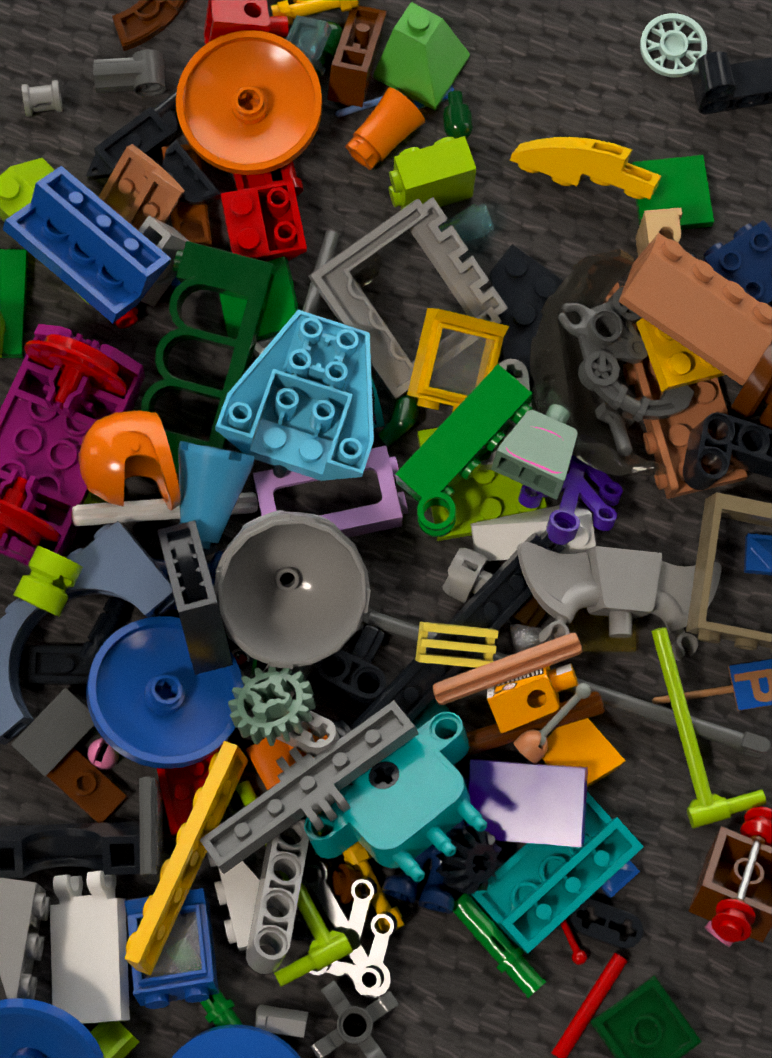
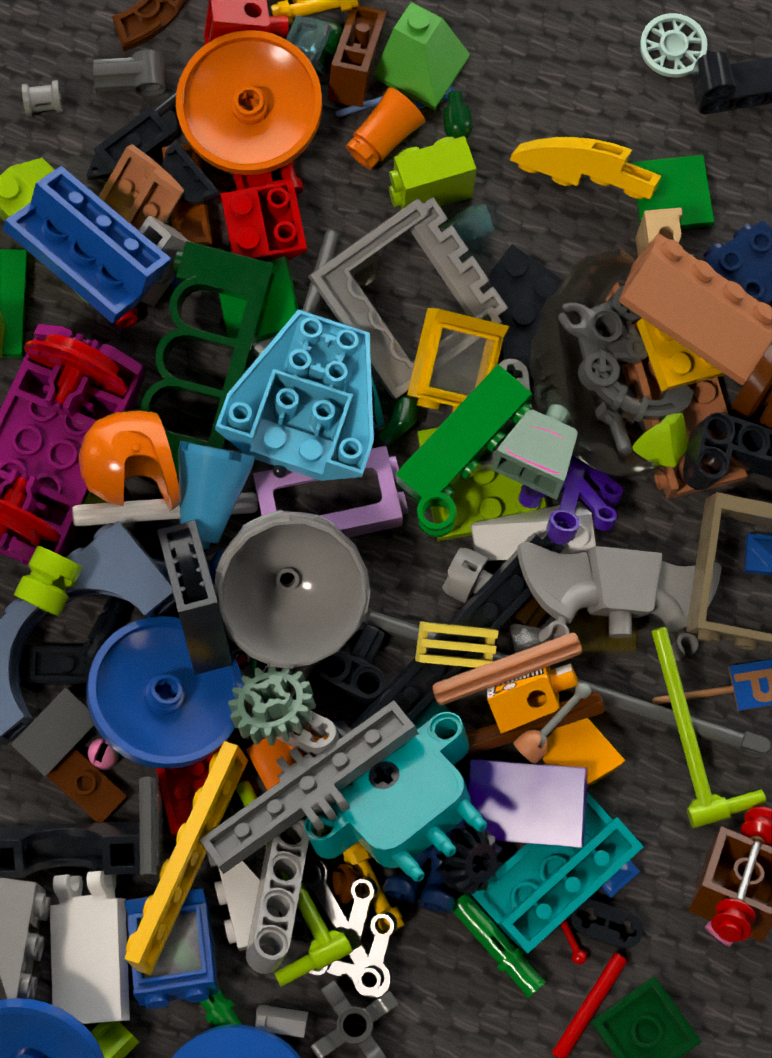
none -> lime tile [632,413,688,467]

